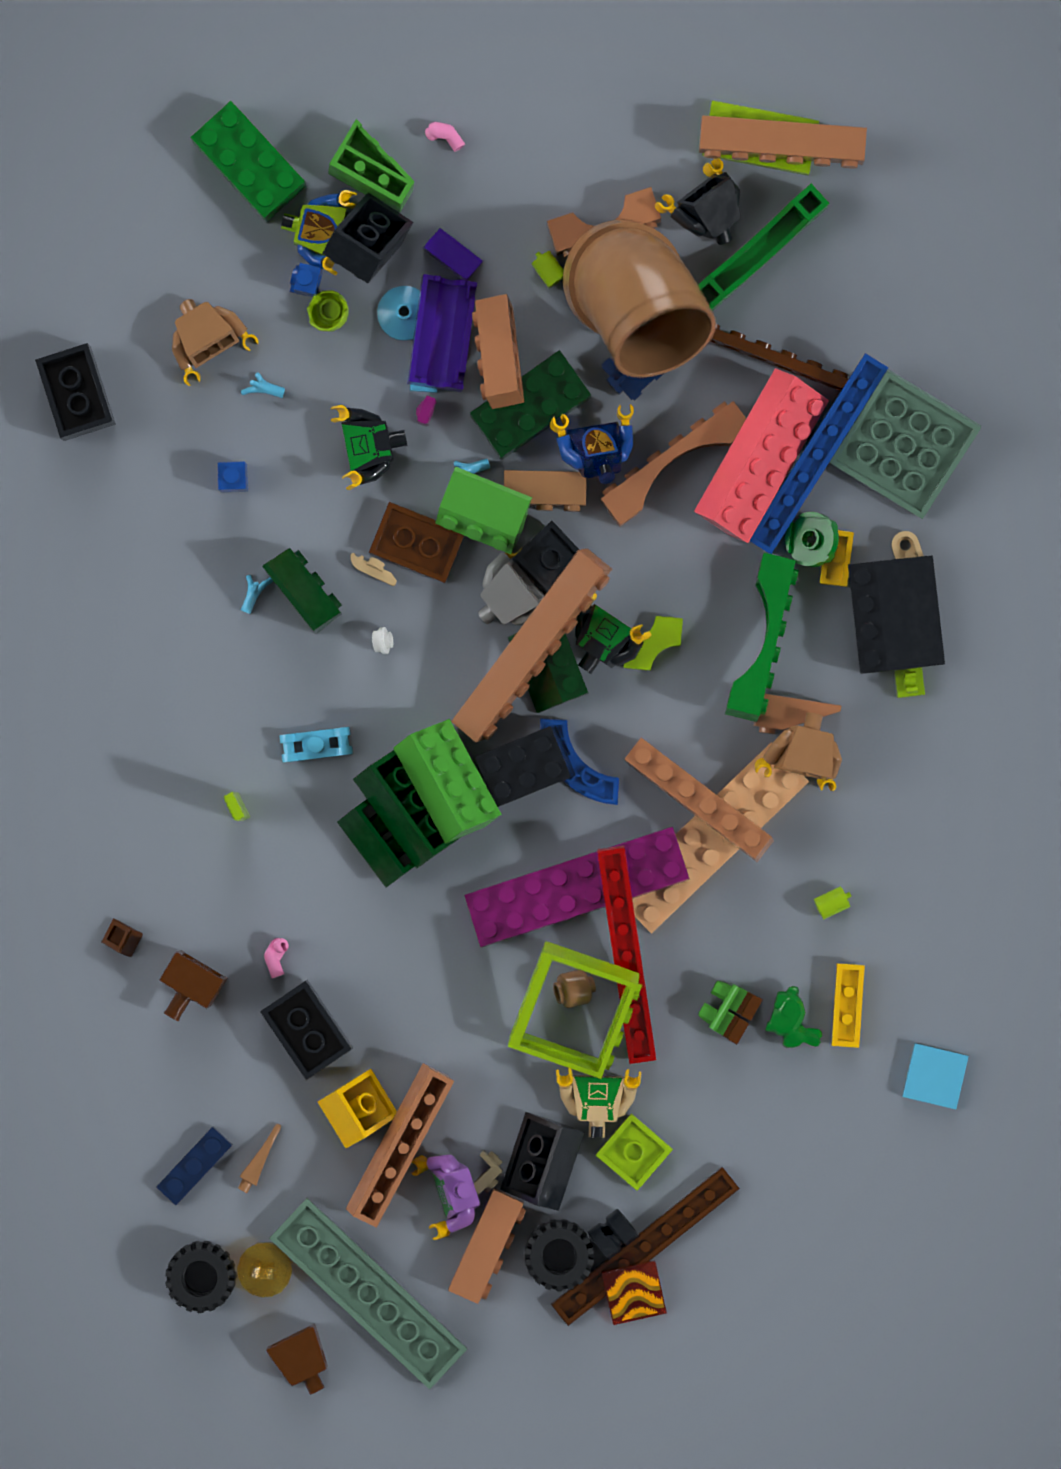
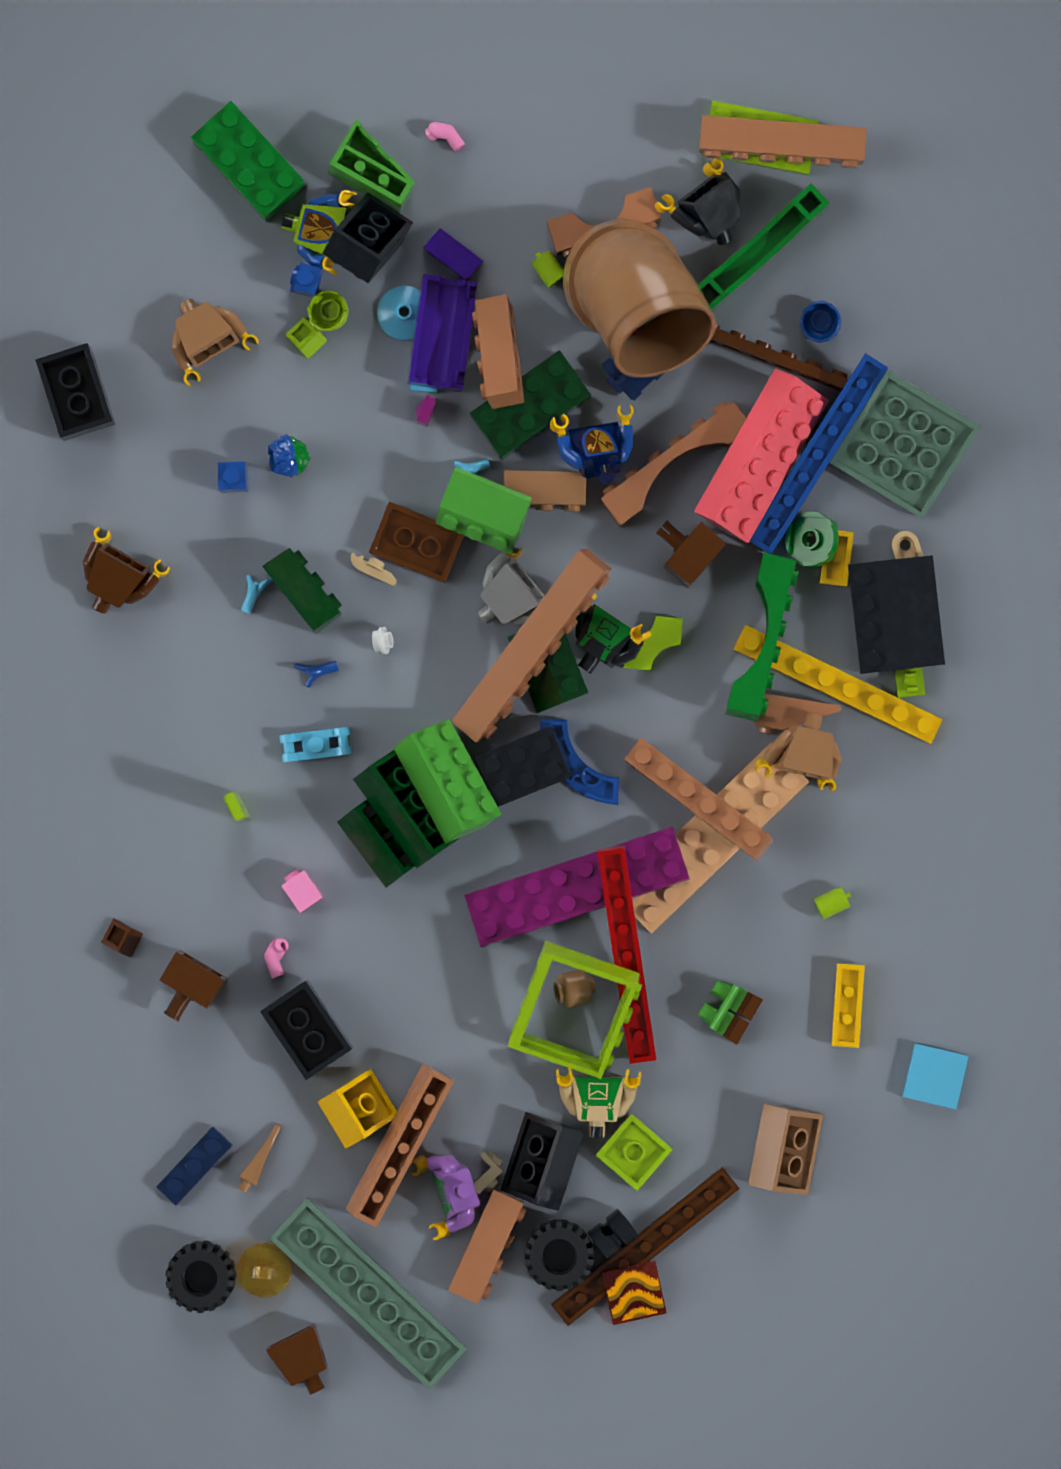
medium azure bar [241,372,285,398] -> none
torso [330,405,408,490] -> none
black plate [512,521,580,594] -> none
green animal [765,986,822,1048] -> none
none -> reddish brown torso [83,527,170,614]
none -> blue piece [268,434,311,478]
none -> bright pink brick [282,869,324,913]
none -> lime slope [285,317,327,359]
none -> blue bar [294,661,339,688]
none -> reddish brown brick [656,520,726,588]
none -> yellow plate [733,625,943,744]
none -> medium nougat slope [748,1104,824,1195]
none -> blue hair [800,301,842,343]

